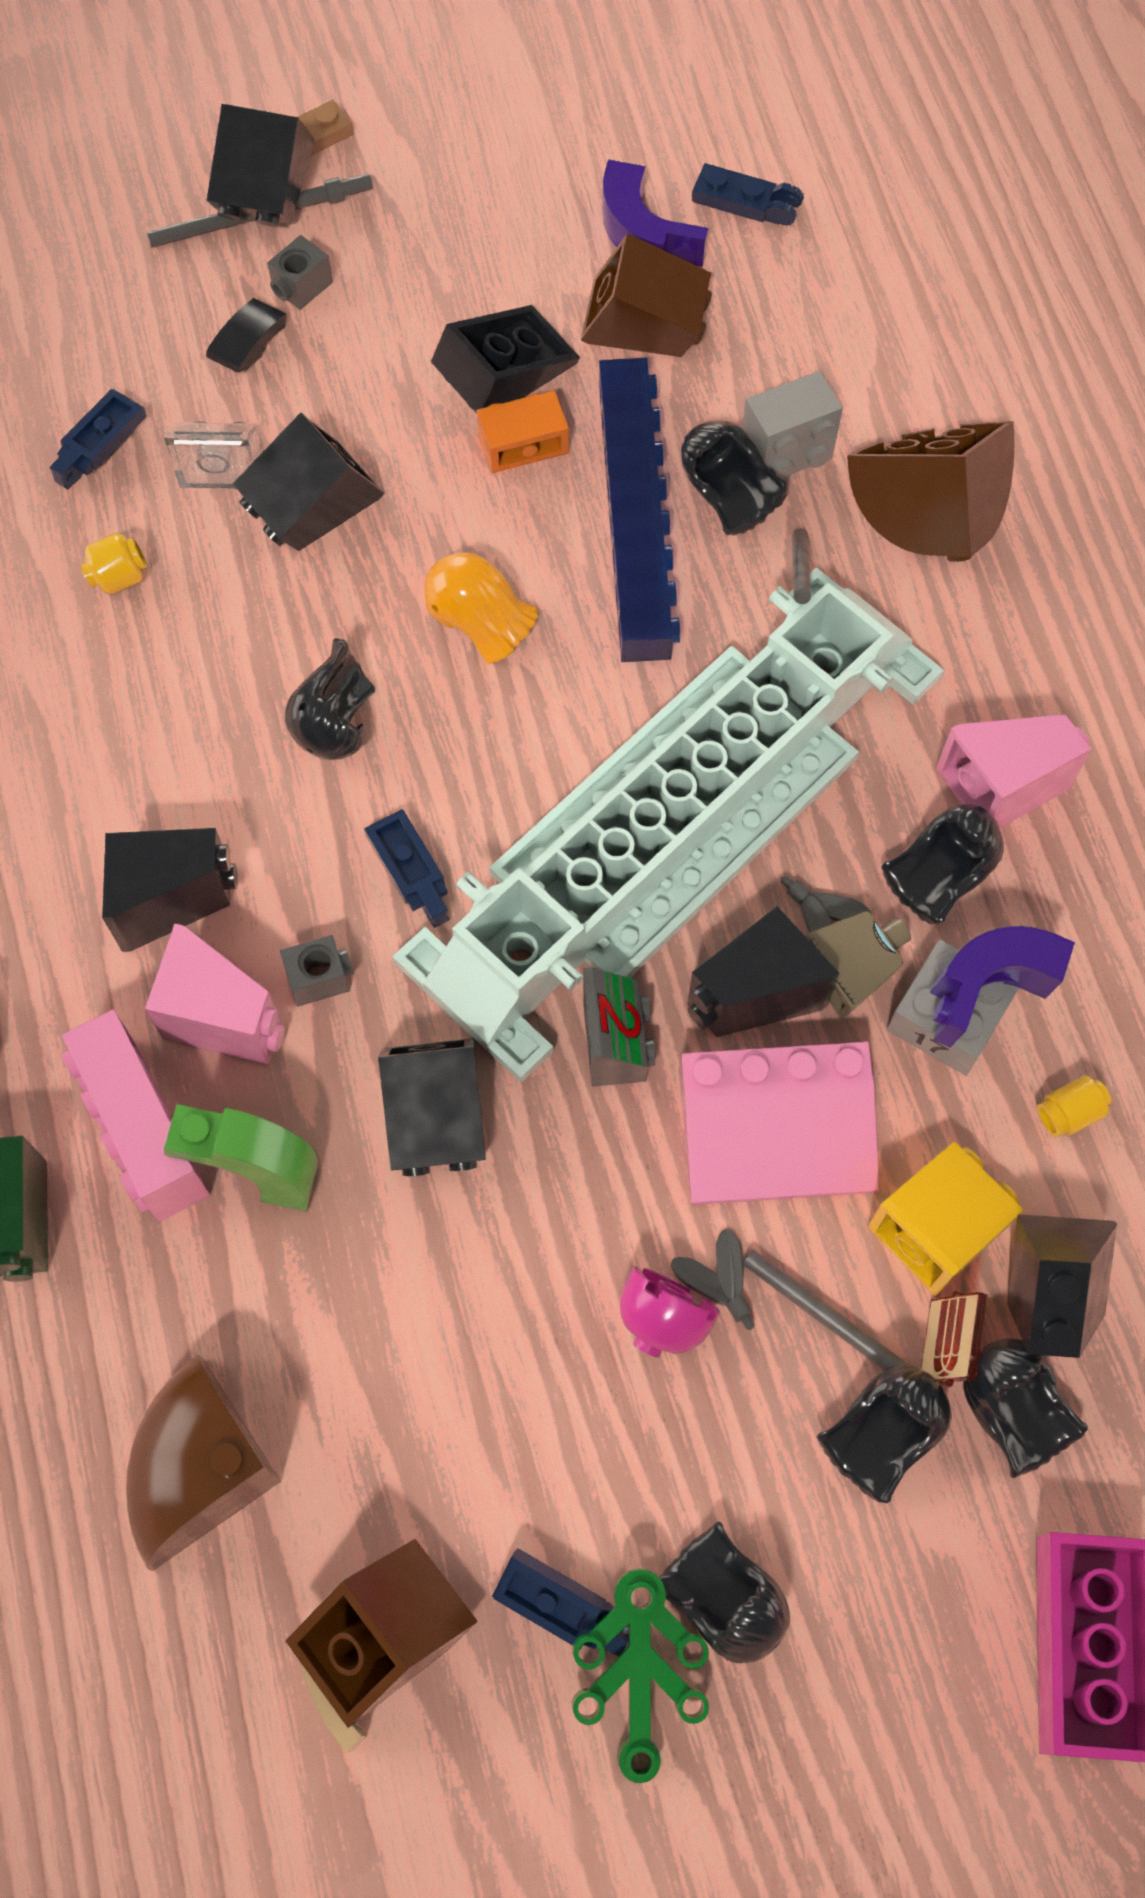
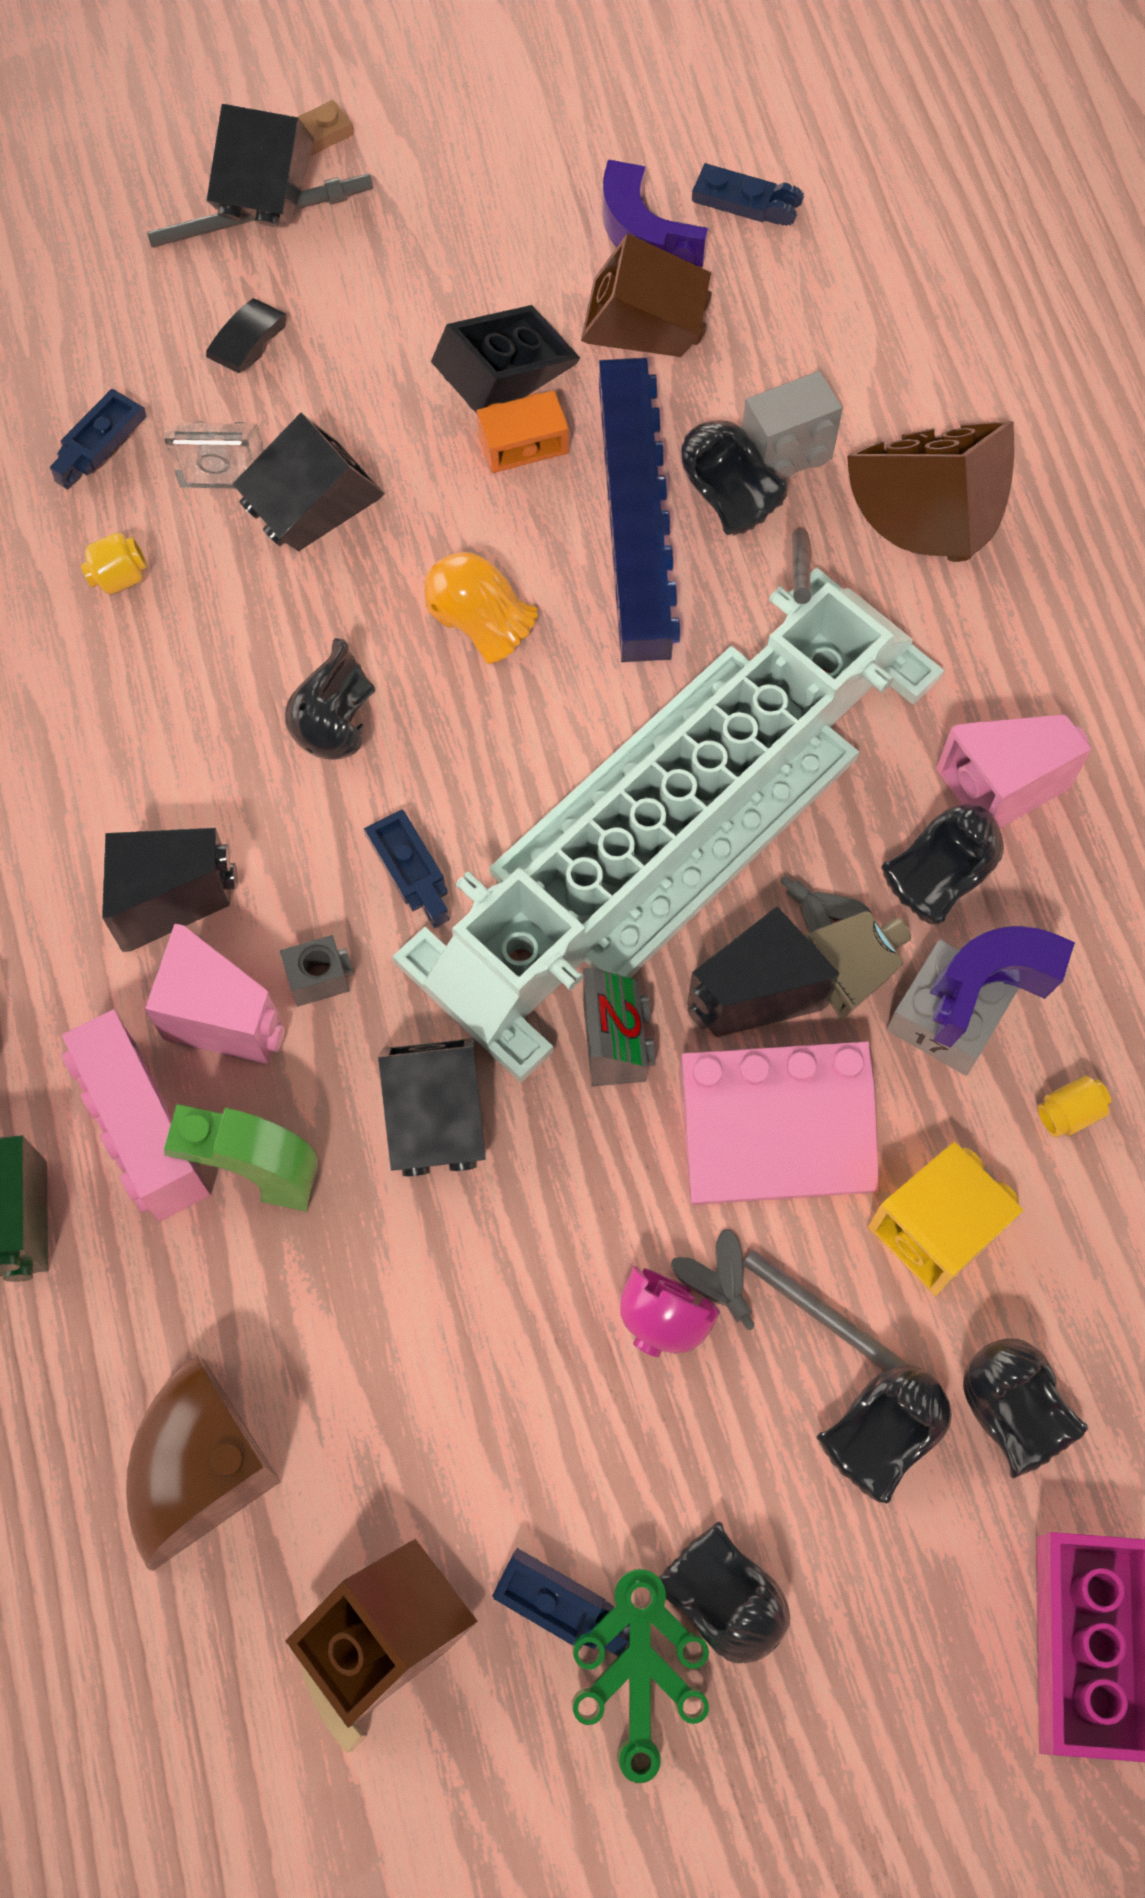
dark grey brick [267,235,333,310] -> none
piece [921,1291,987,1387] -> none
slope [1007,1214,1117,1358] -> none

